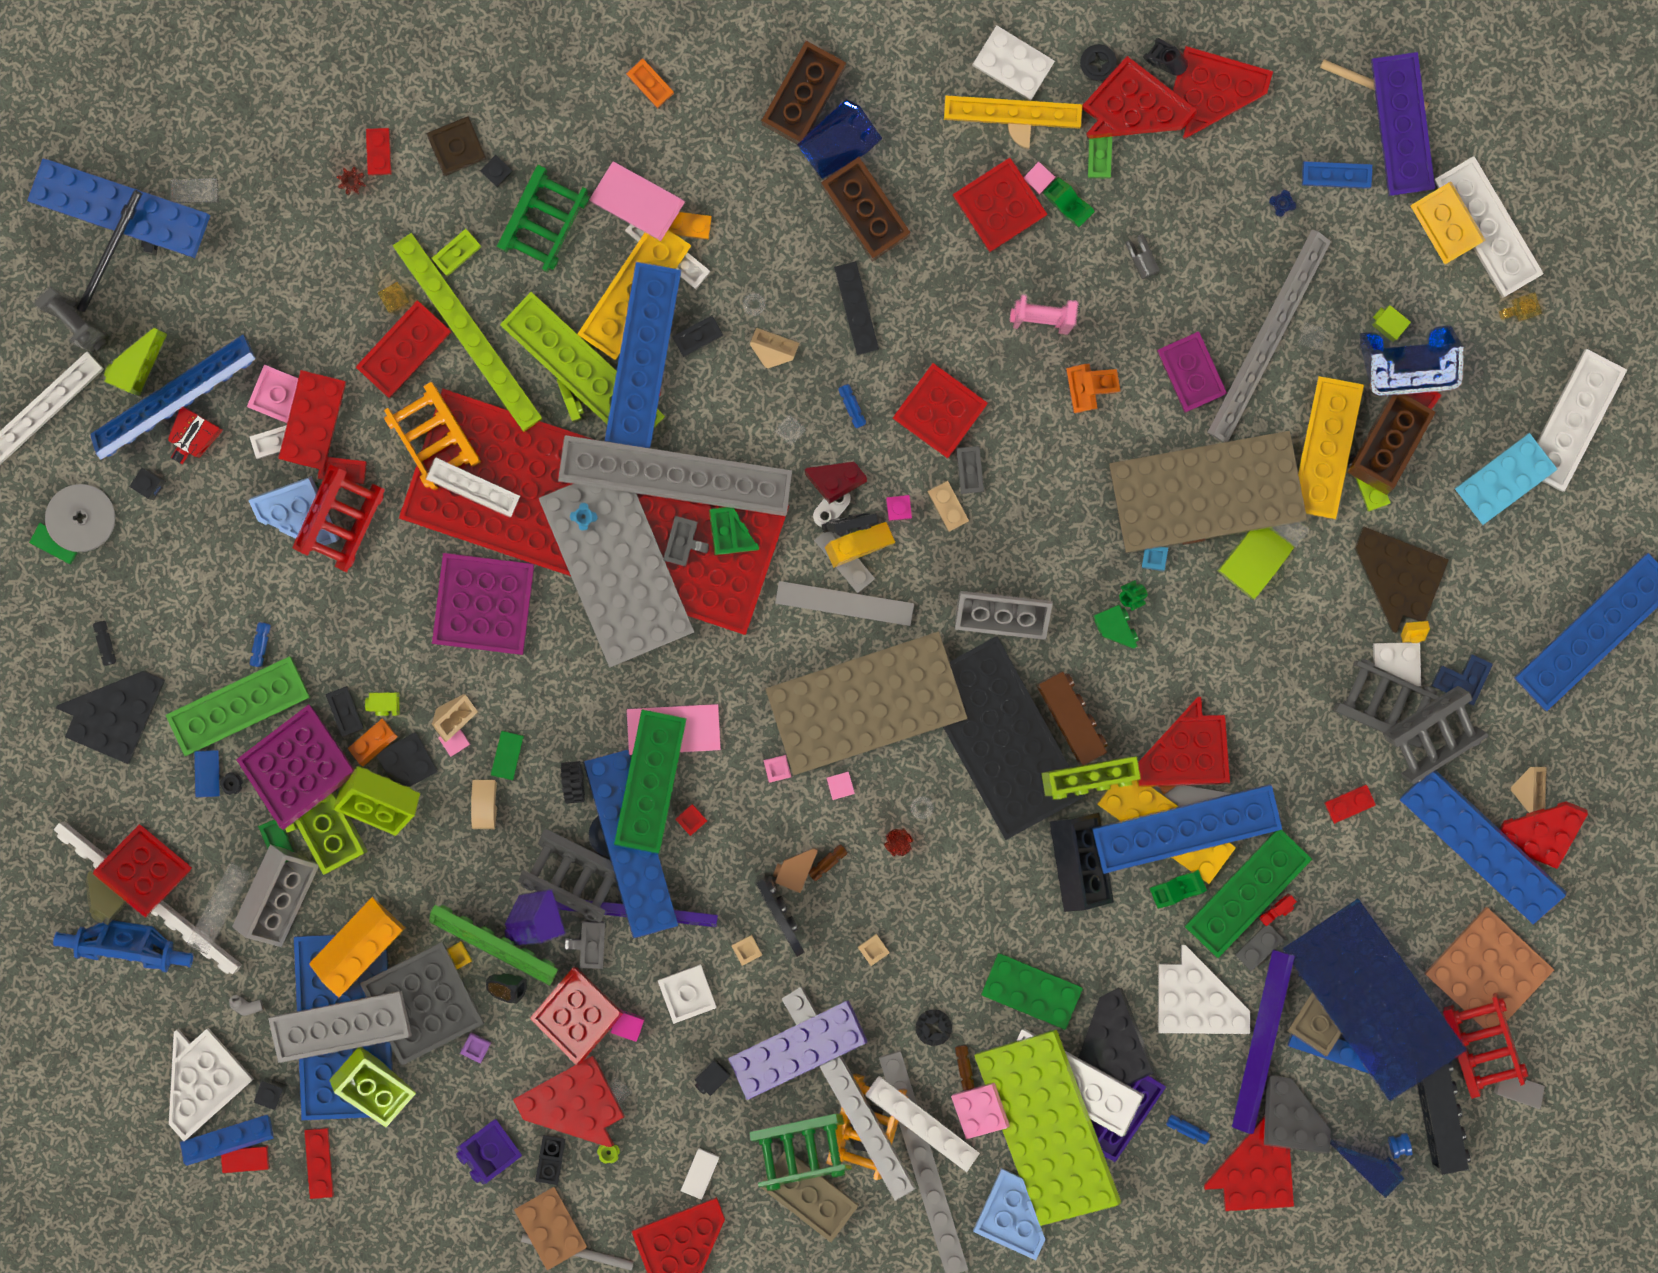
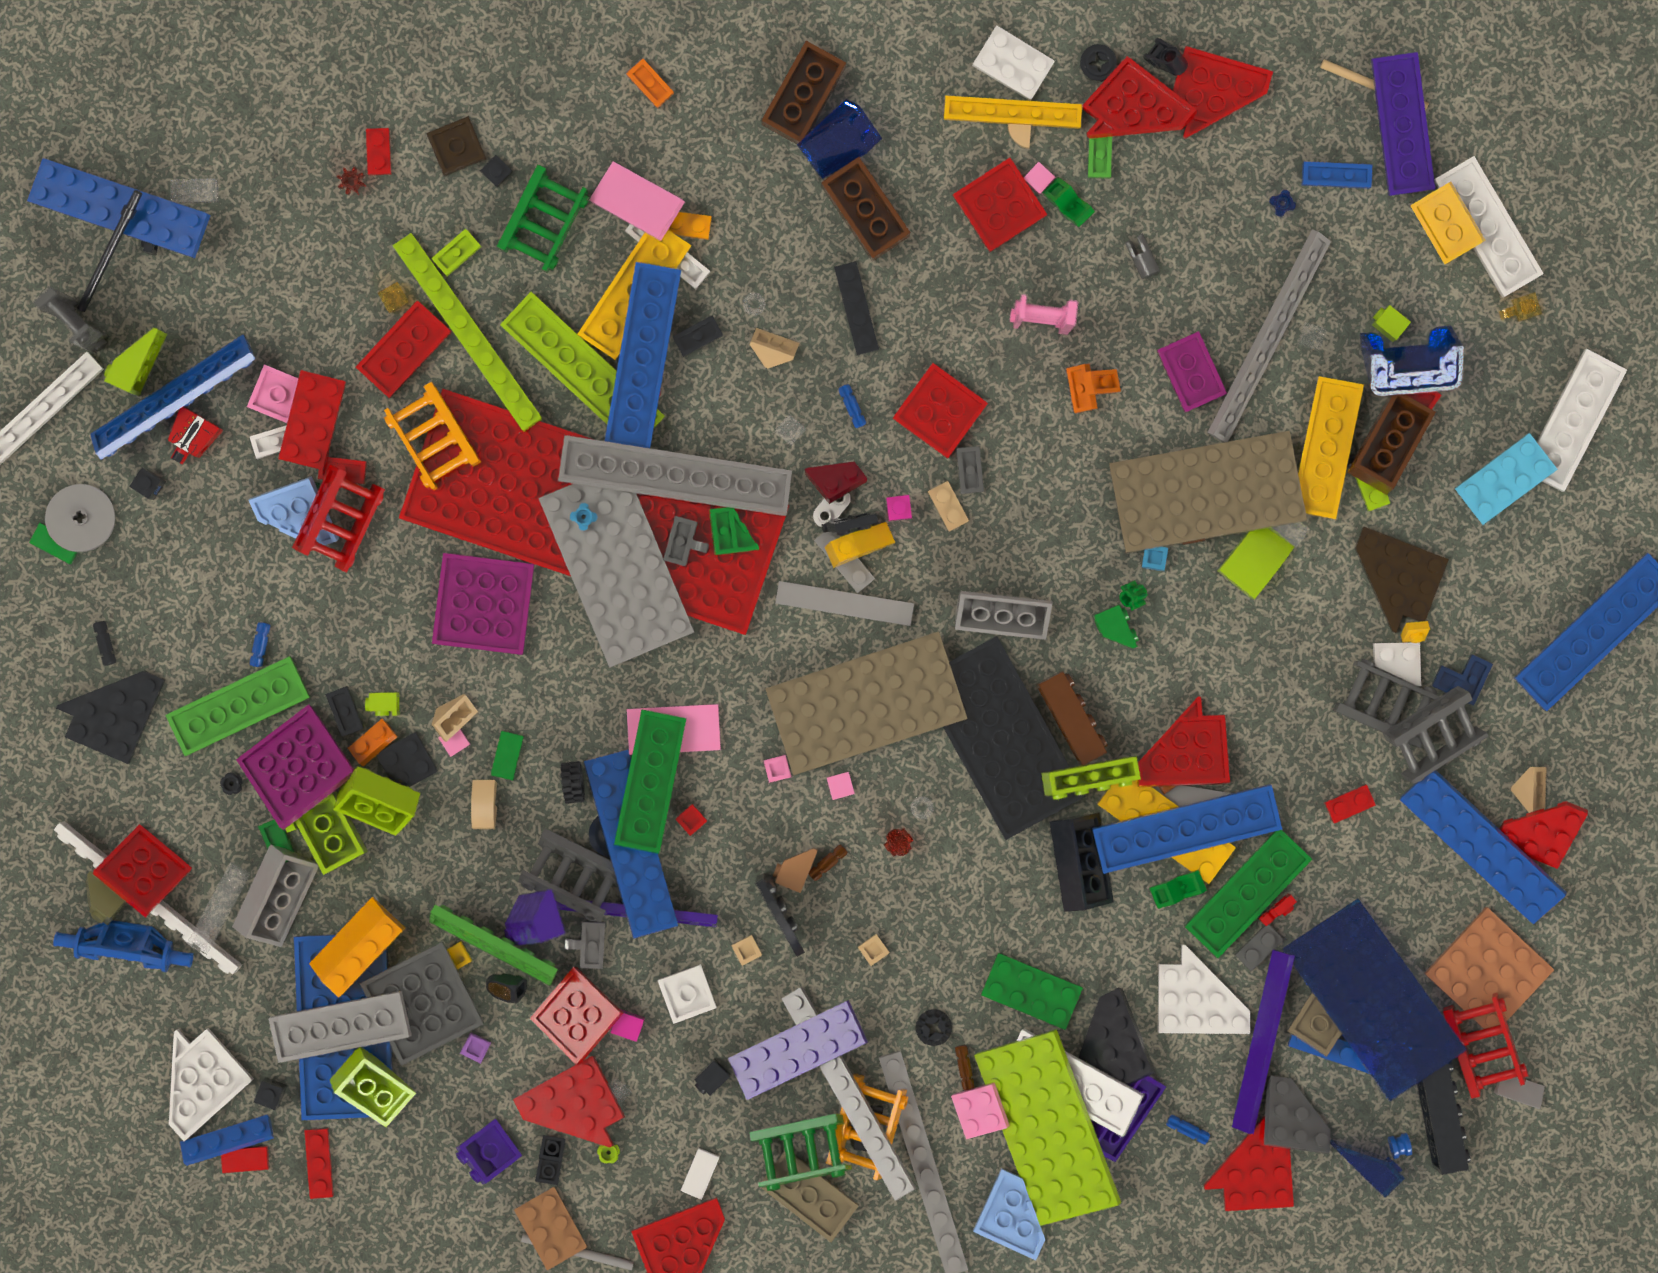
blue tile [194,750,220,797] -> none
light grey arm [229,995,264,1016] -> none
white plate [426,458,520,517] -> none
lime plate [556,379,584,423] -> none
white plate [865,1076,980,1172] -> none

